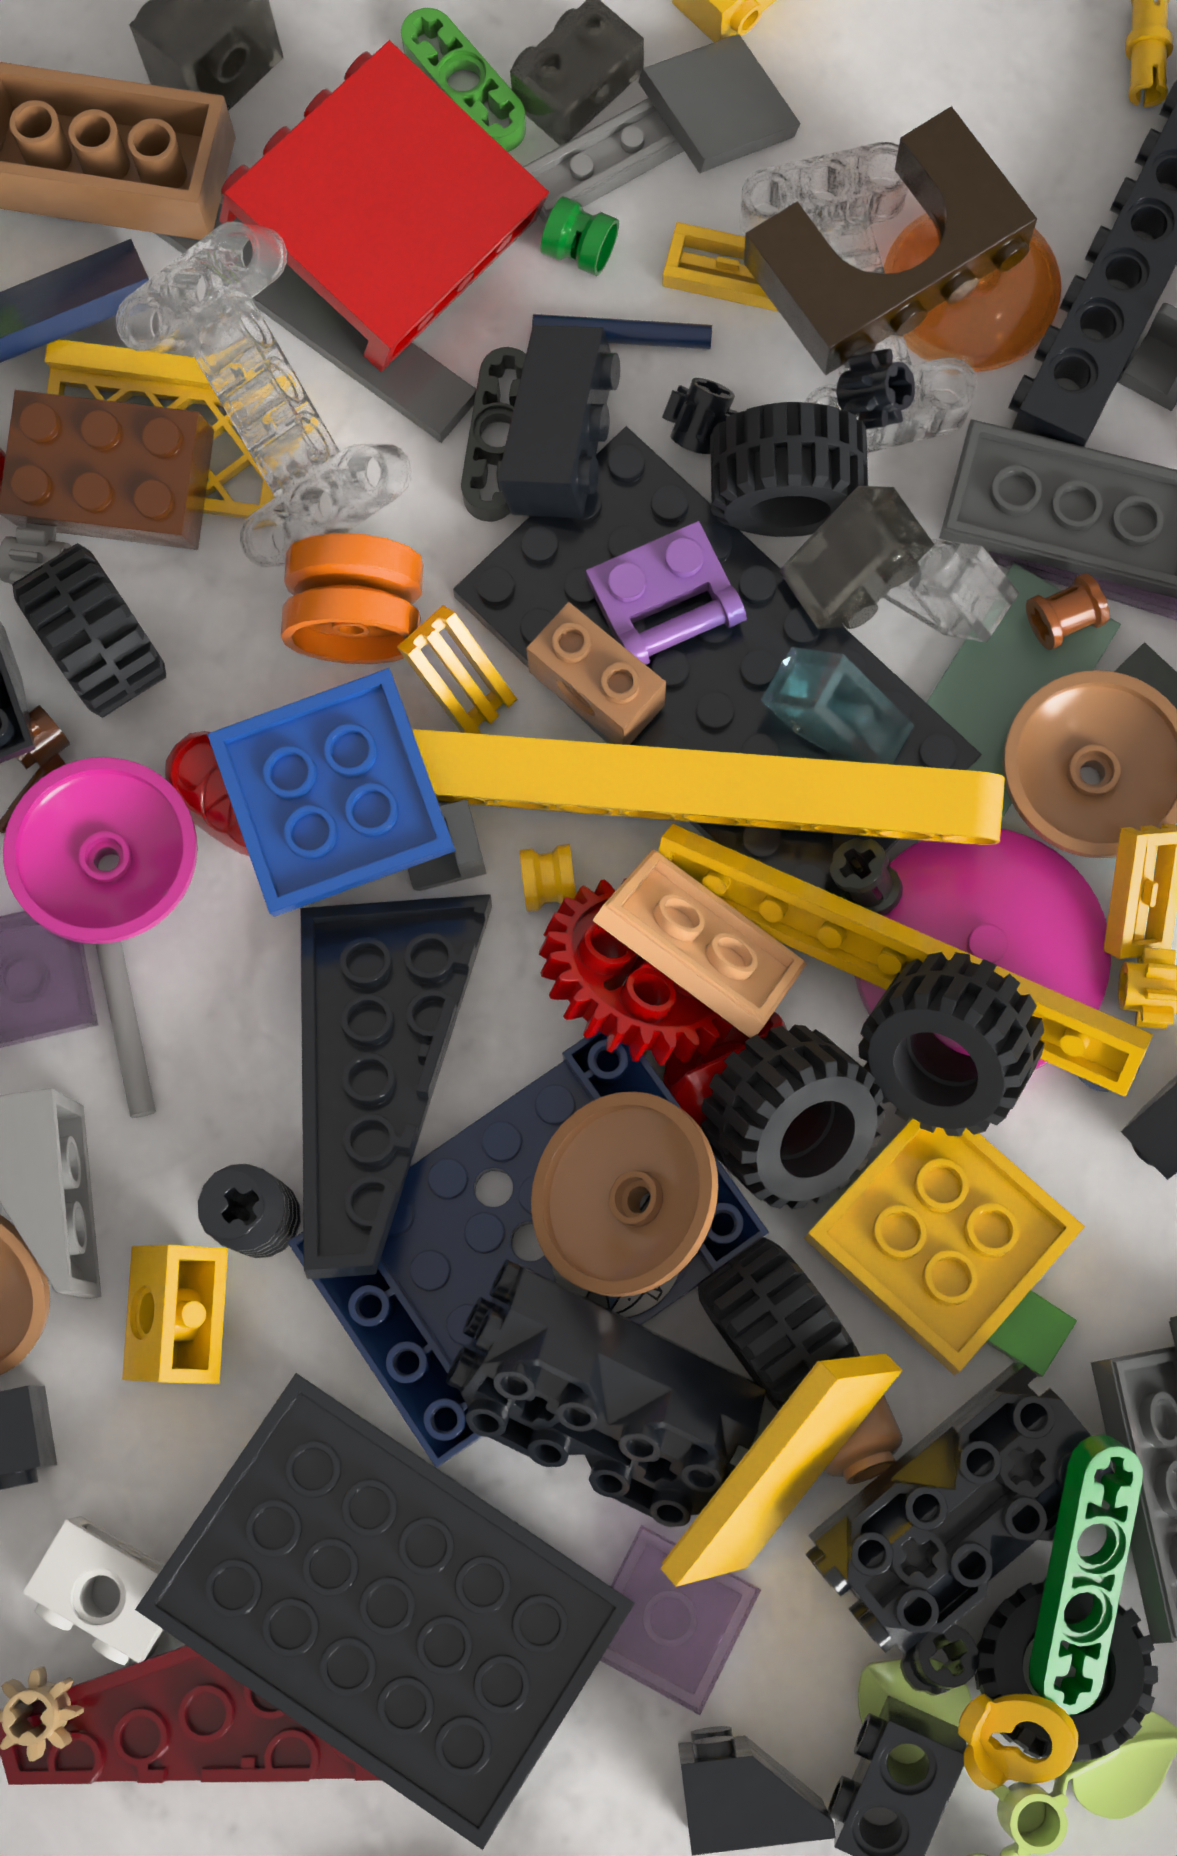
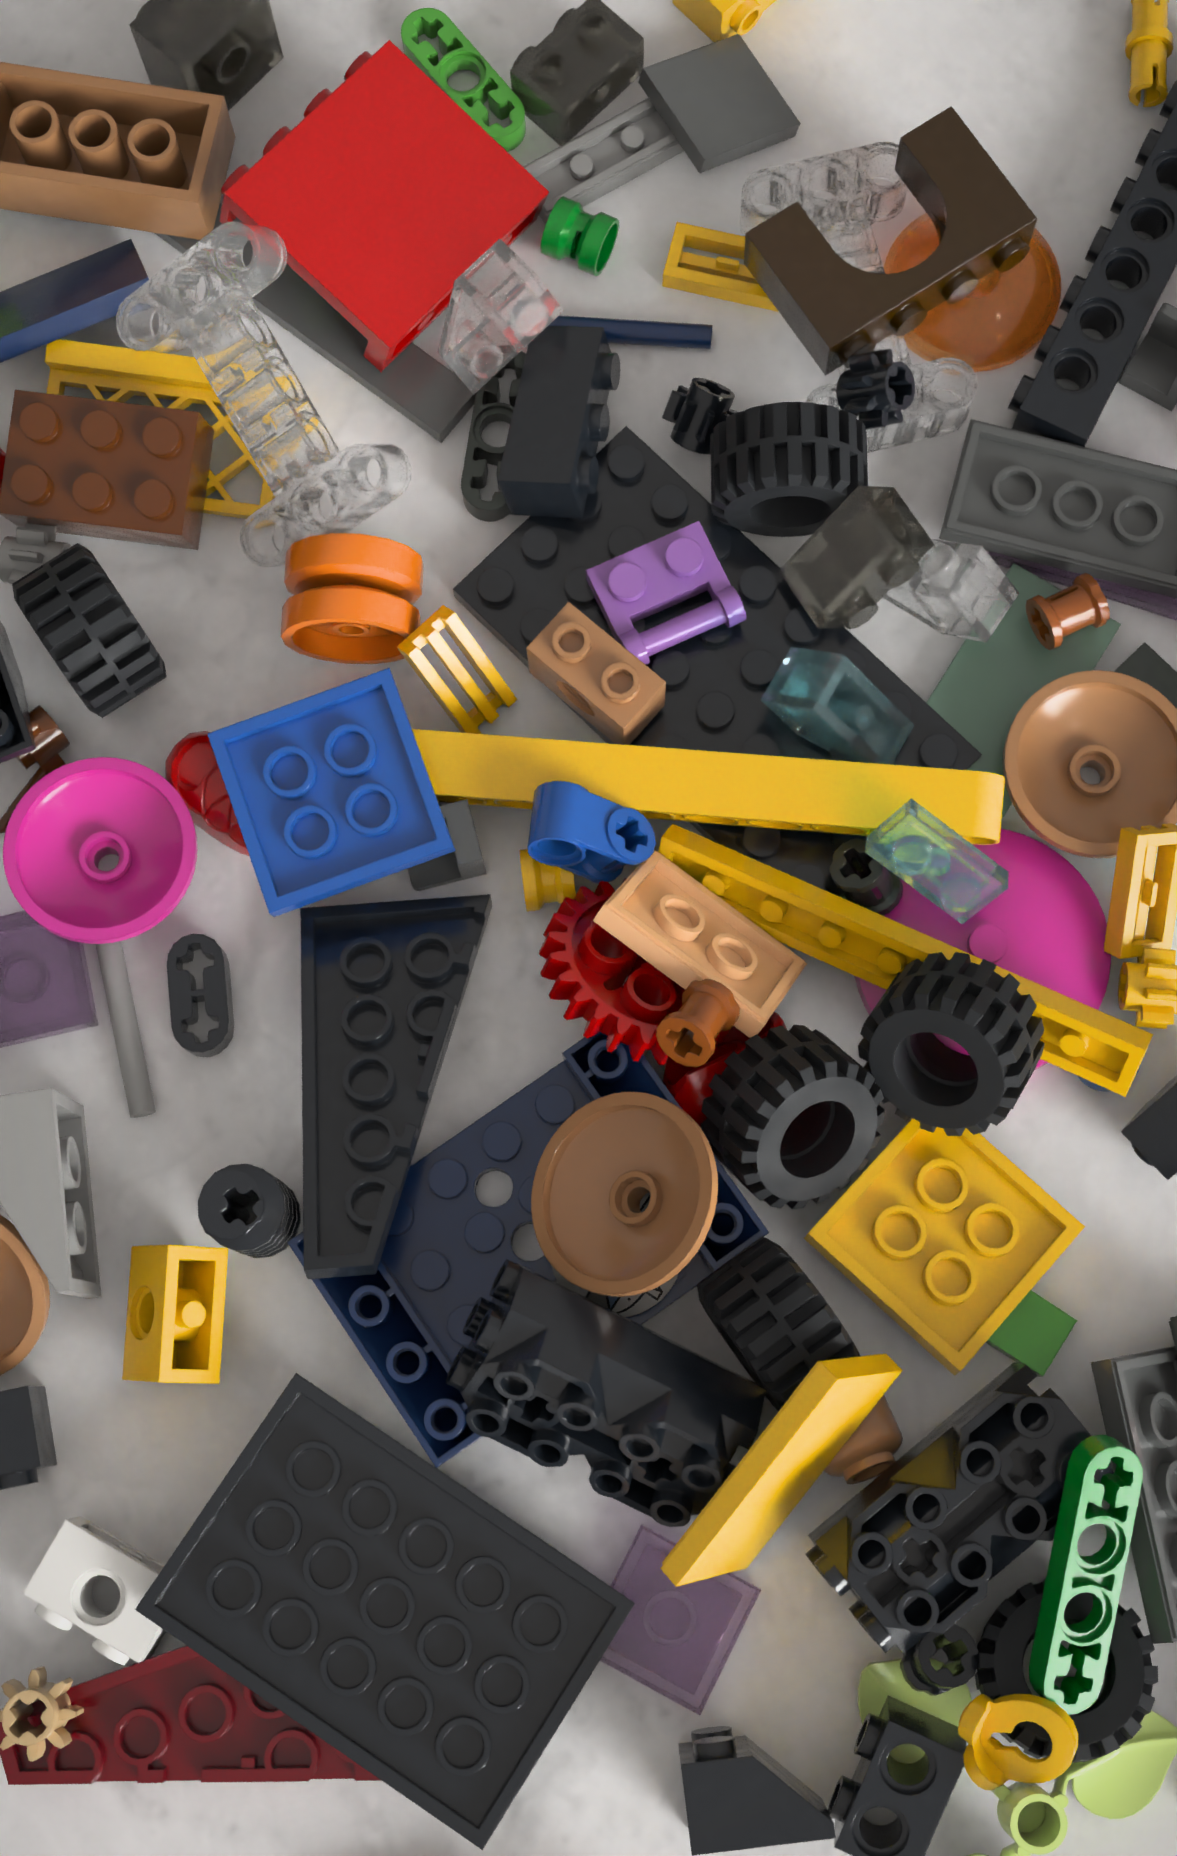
none -> black beam [167,934,234,1057]
none -> clear slope [437,239,564,395]
none -> blue piece [528,781,656,884]
none -> dark orange bush [656,979,740,1067]
none -> clear light blue plate [865,798,1009,924]

